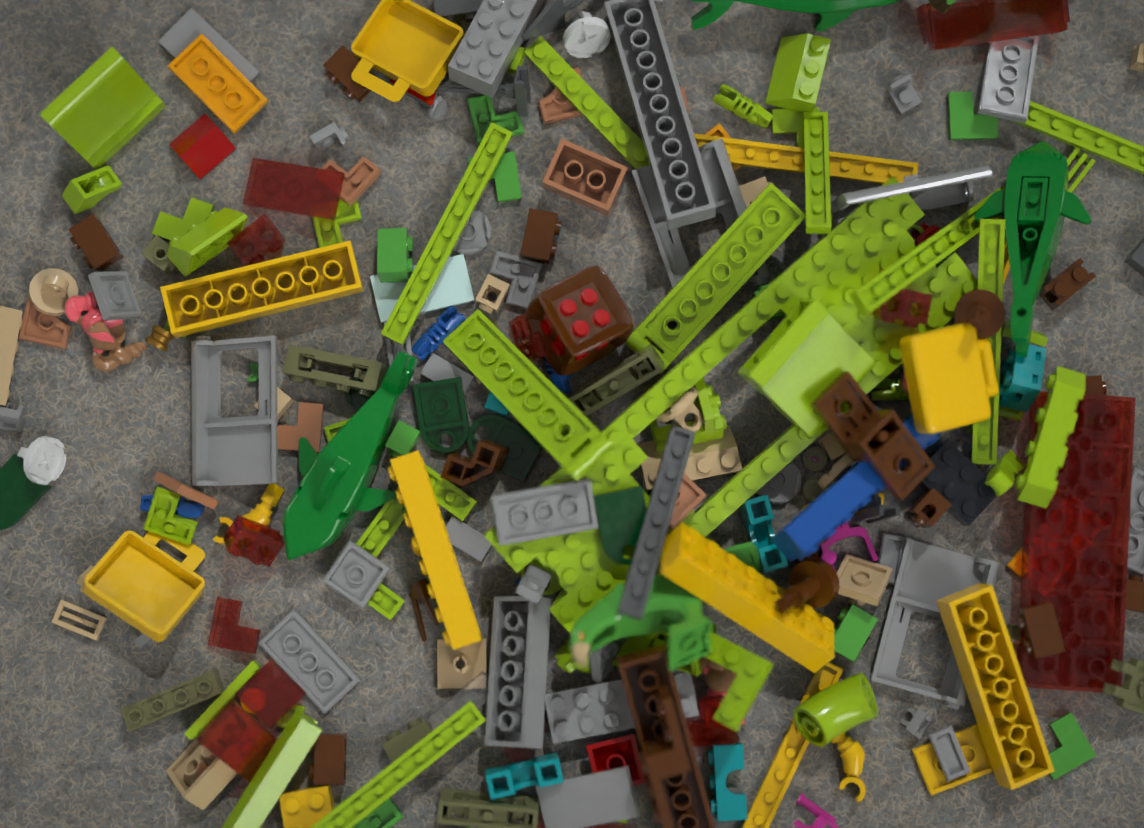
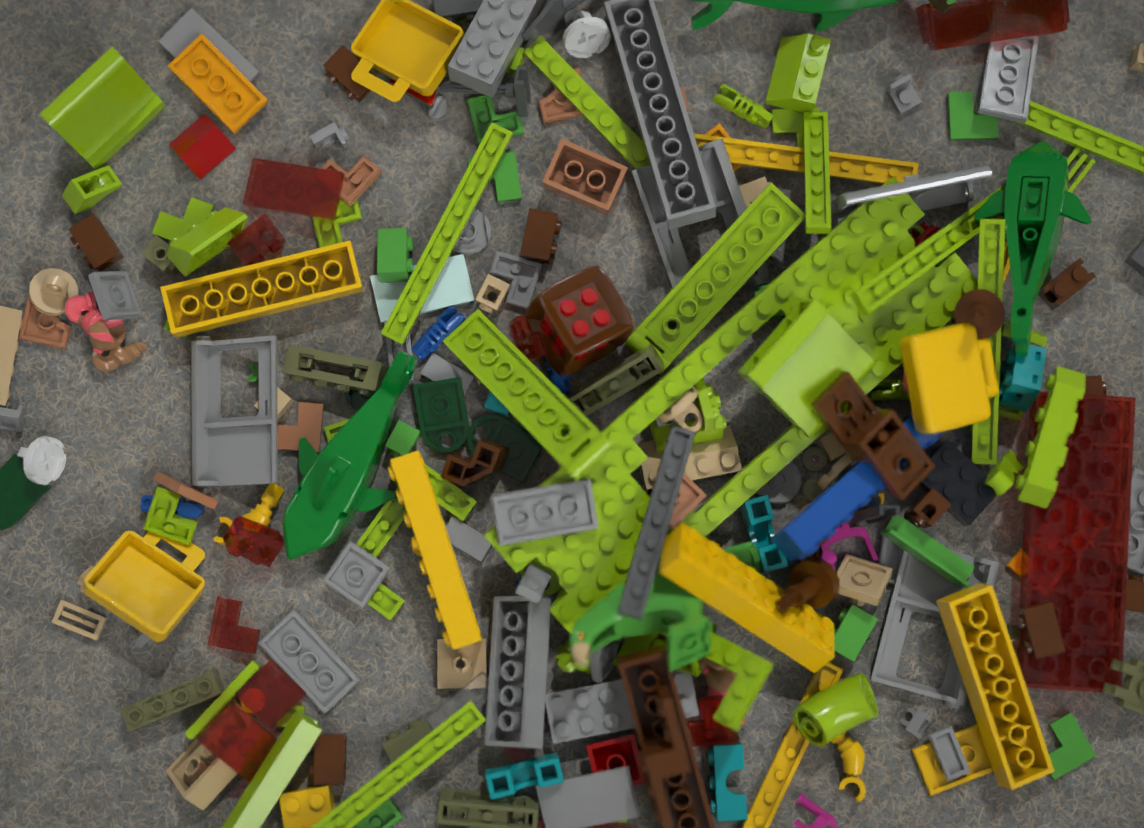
pearl gold wheel [145,324,175,352] -> none
reddish brown plant [409,578,439,642] -> none
dark green tile [593,485,647,565] -> none
clear red brick [872,289,933,328] -> none
none -> bright green panel [880,515,975,588]

